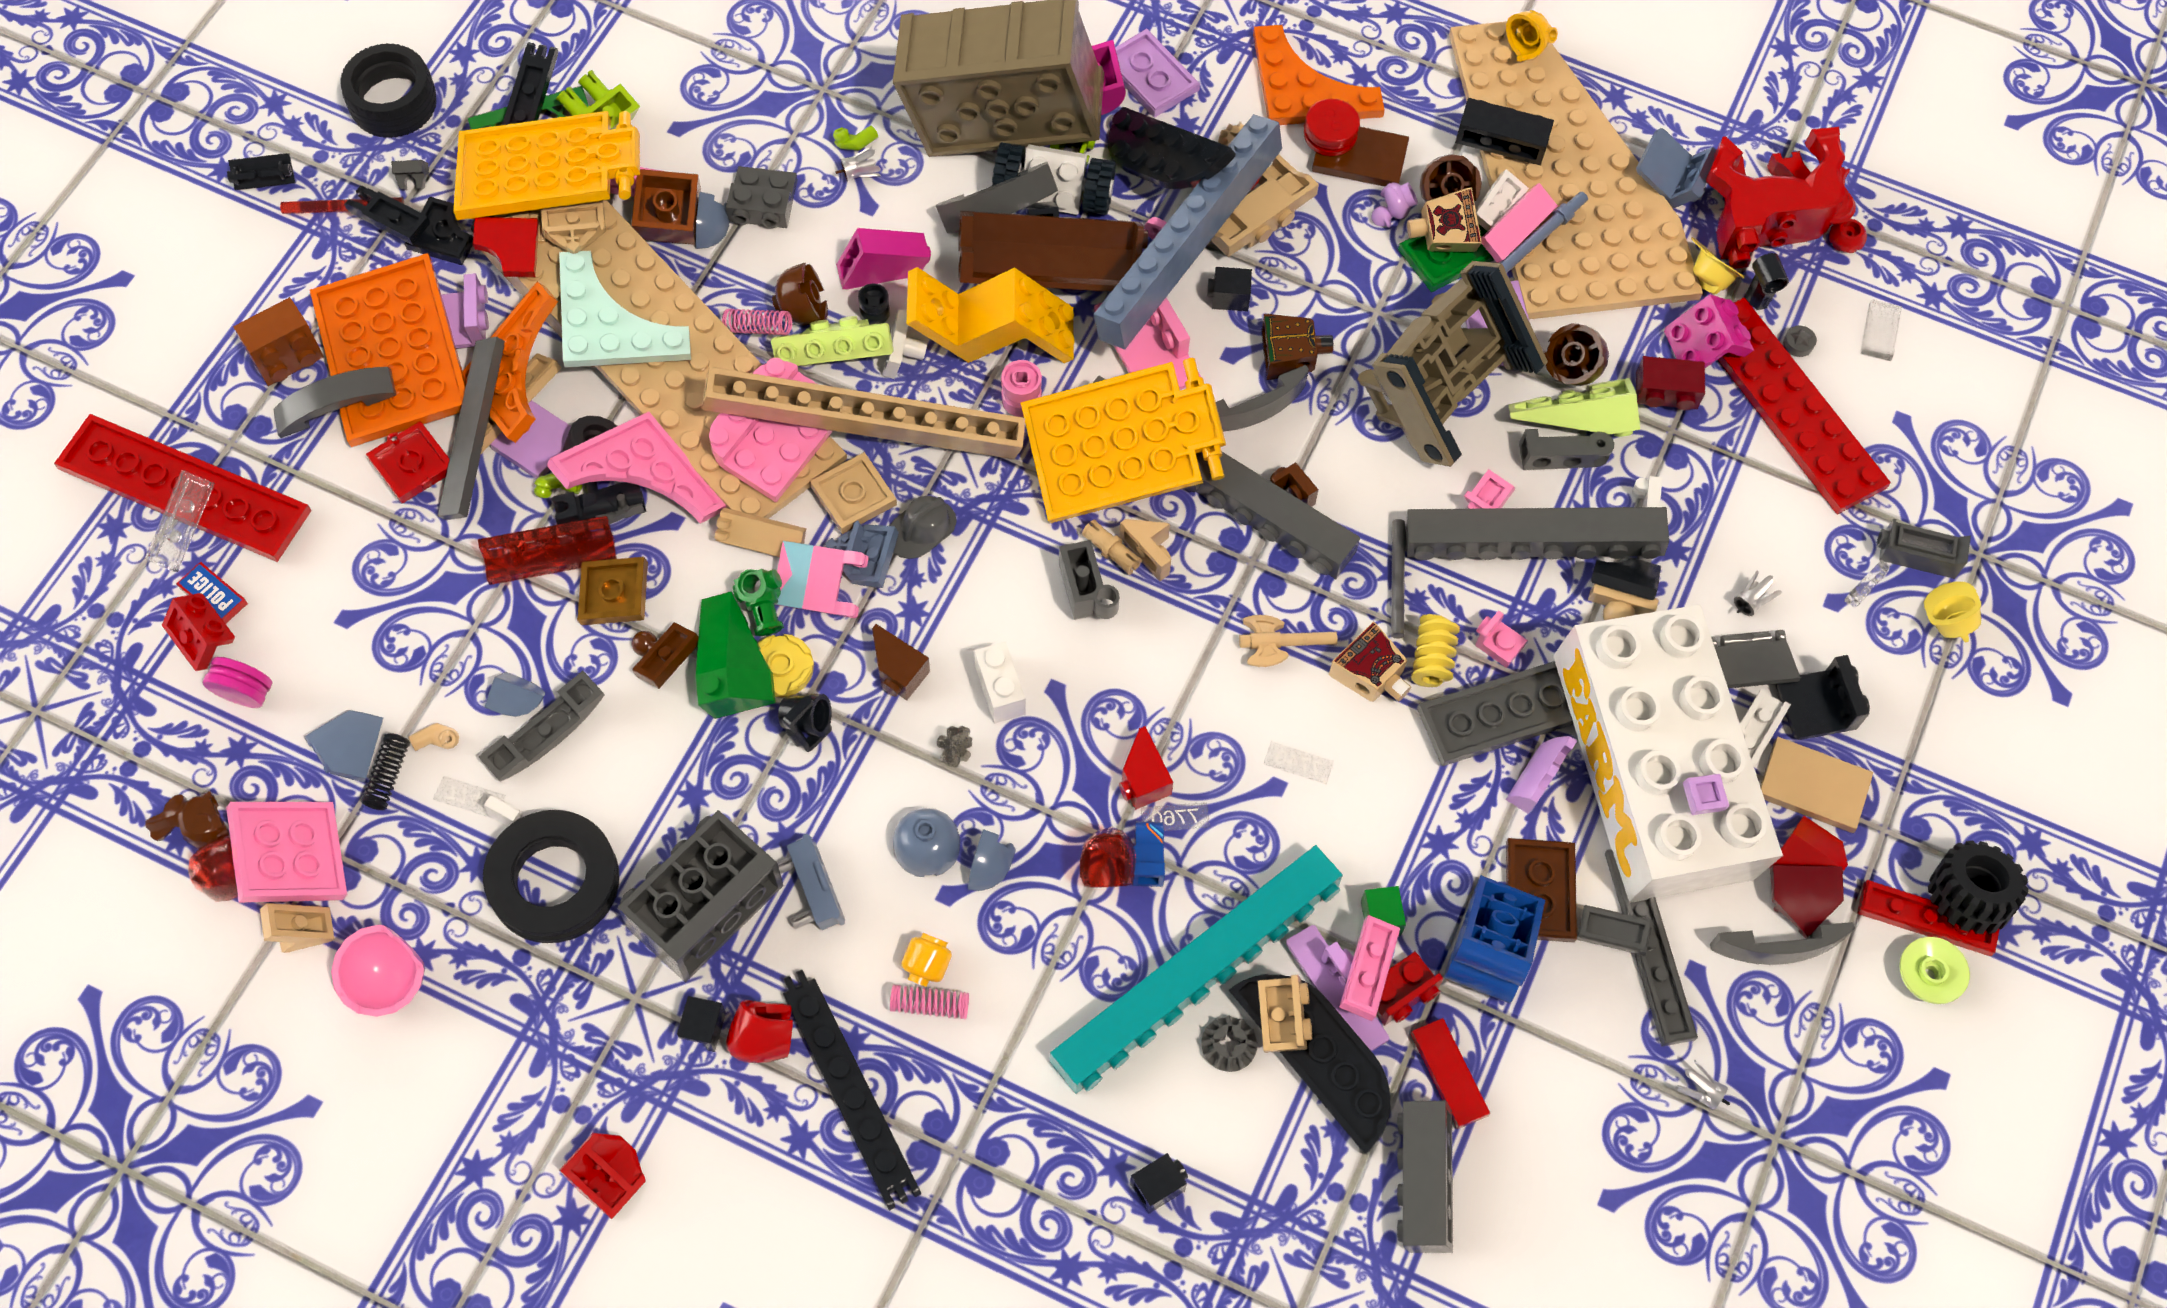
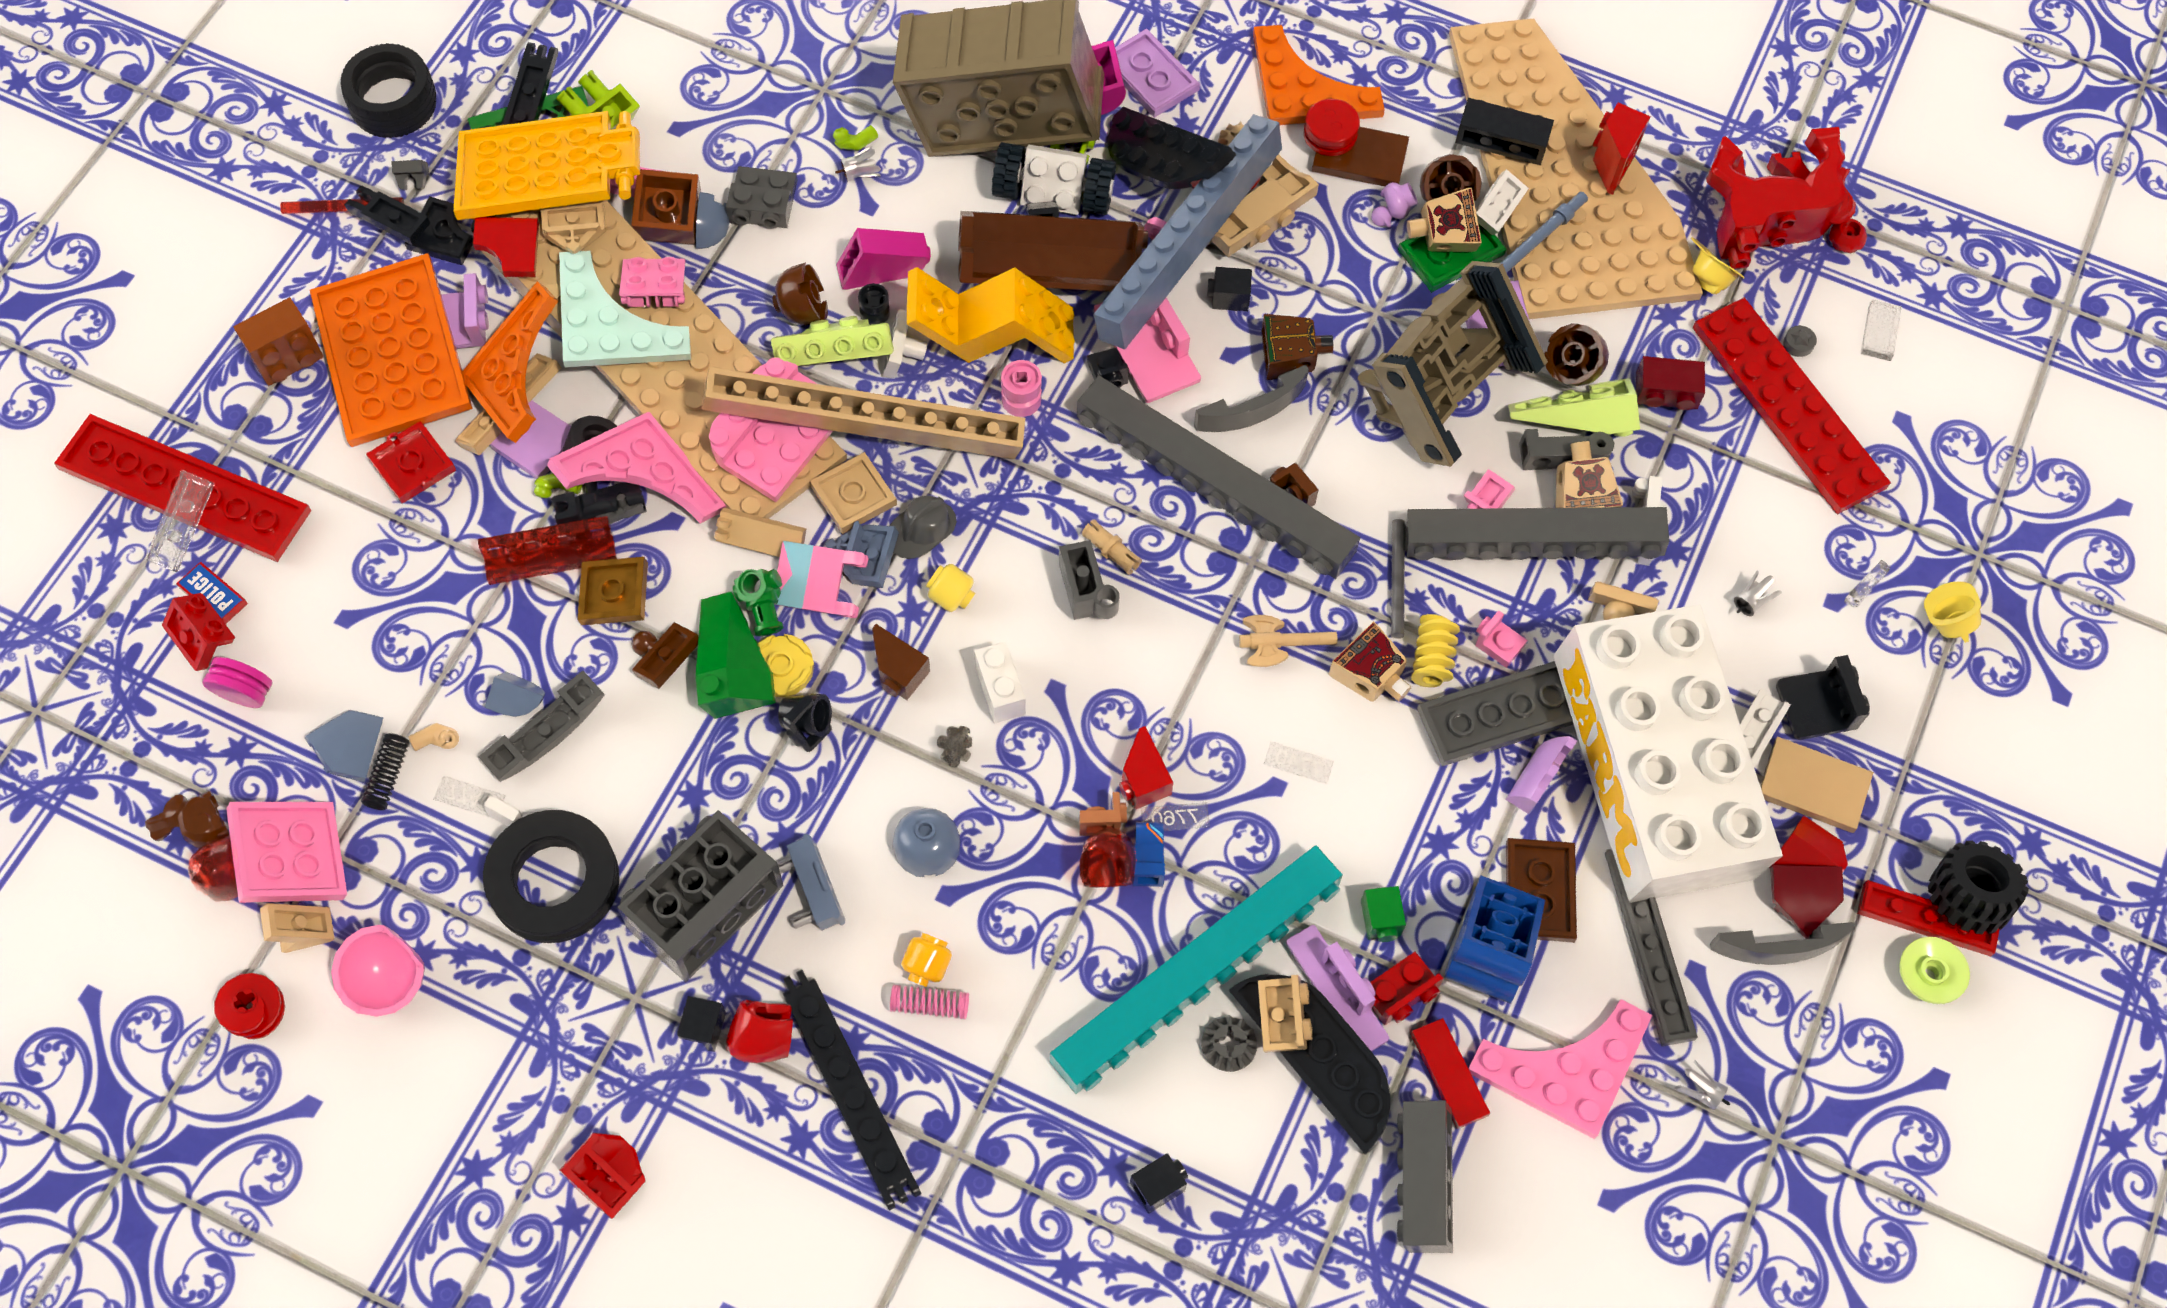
black hinge [227,153,296,190] -> none
dark grey slope [273,367,396,438] -> none
dark grey tile [437,337,505,520] -> none
bright pink piece [722,309,792,335] -> none
dark grey slope [936,162,1058,233] -> none
sand blue brick [968,829,1016,891] -> none
yellow plate [1021,358,1226,523] -> none
tan slope [1119,519,1171,582] -> none
bright pink tile [1339,915,1400,1021] -> none
bright pink tile [1481,183,1558,263] -> none
yellow helmet [1506,10,1558,62] -> none
dark grey tile [1577,905,1653,956] -> none
black tile [1591,557,1661,600] -> none
sand blue bracket [1636,128,1716,208] -> none
dark pink bracket [1664,294,1754,368] -> none
lavender tile [1683,774,1729,815] -> none
dark grey piece [1711,630,1801,689] -> none
black piece [1744,253,1789,310] -> none
dark grey window [1877,519,1971,579] -> none
none -> red piece [214,973,285,1040]
none -> bright pink hinge [619,257,685,307]
none -> light yellow head [926,564,975,612]
none -> nougat bracket [1079,792,1127,836]
none -> black bracket [1087,347,1129,388]
none -> bright pink plate [1468,999,1653,1139]
none -> torso [1555,441,1623,508]
none -> red slope [1592,102,1651,195]

